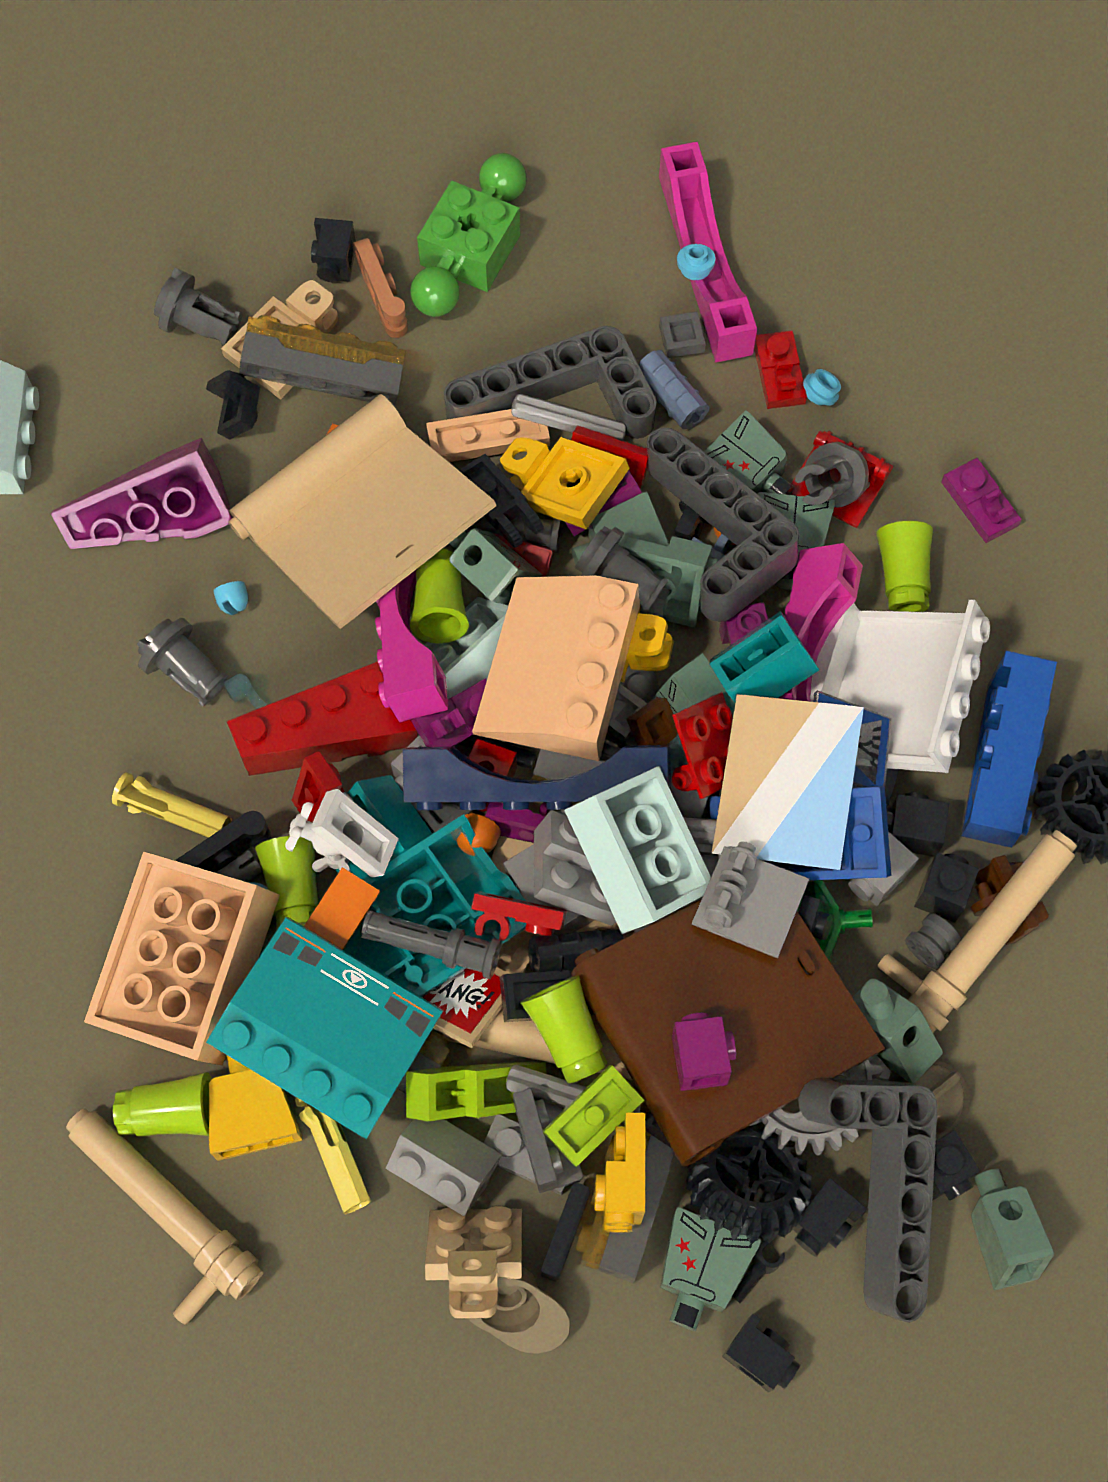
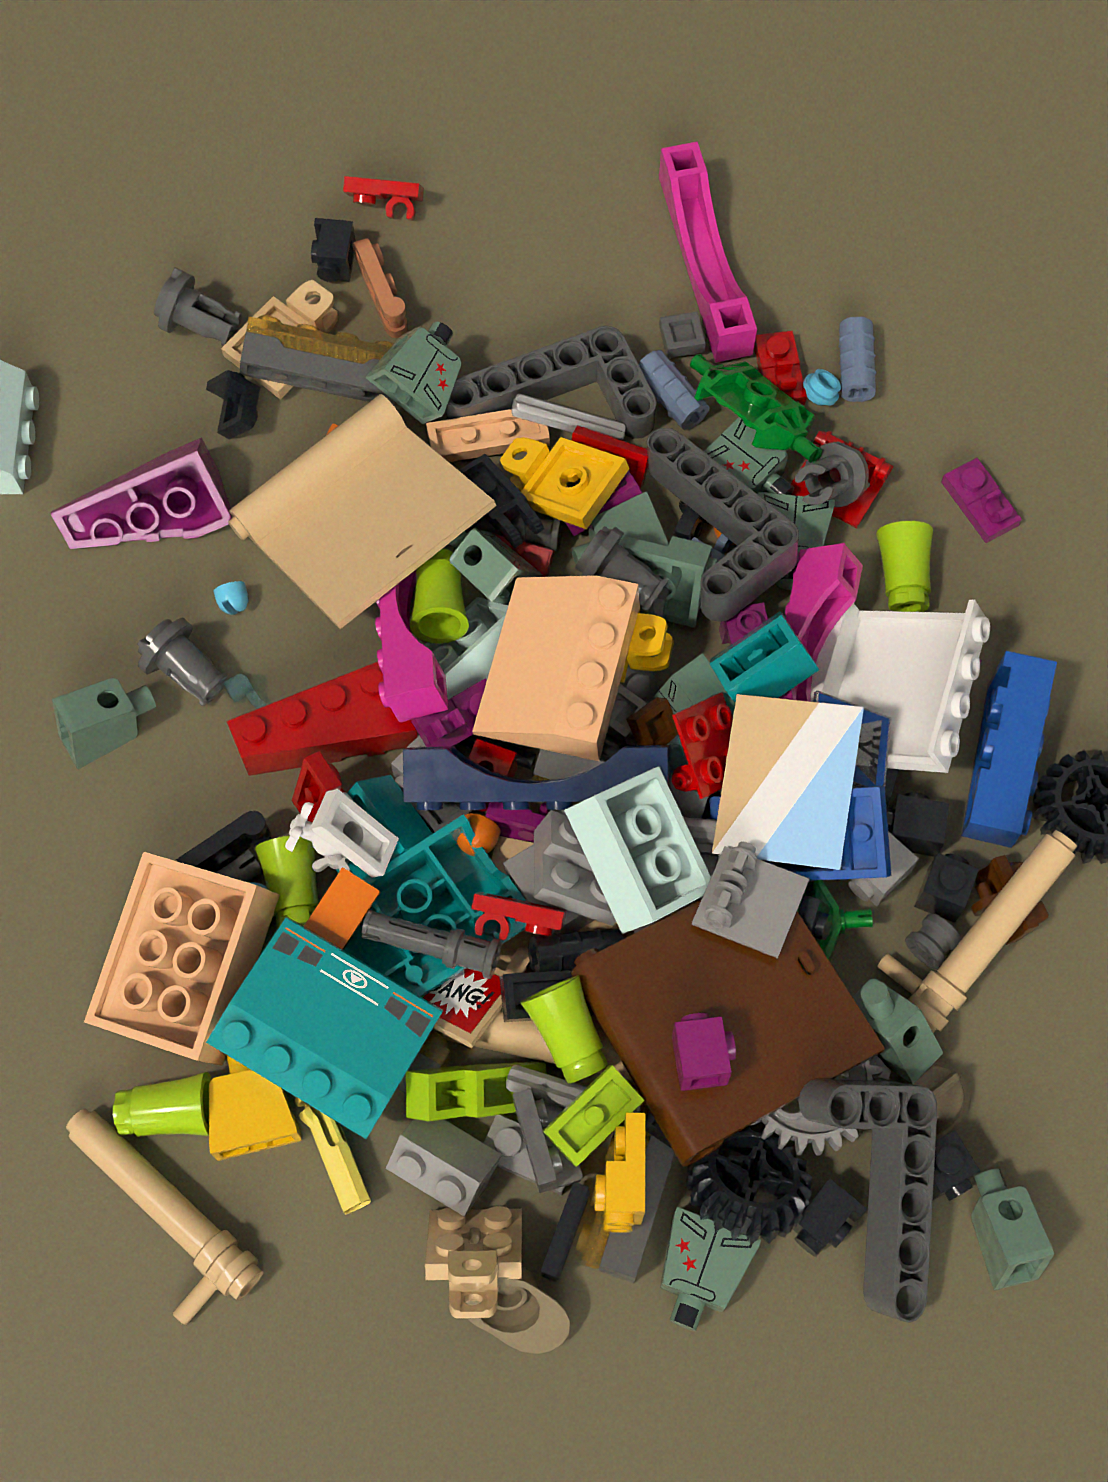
light yellow piece [112,772,232,838] -> none
bright green brick [410,153,527,317] -> none
medium azure plate [677,244,715,280] -> none
black brick [722,1314,800,1392] -> none
black hand [732,1241,785,1303] -> none
none -> sand green torso [52,678,156,769]
none -> red plate [343,176,424,220]
none -> sand green torso [366,322,461,424]
none -> green plate [690,354,822,463]
none -> sand blue axle [838,317,877,402]

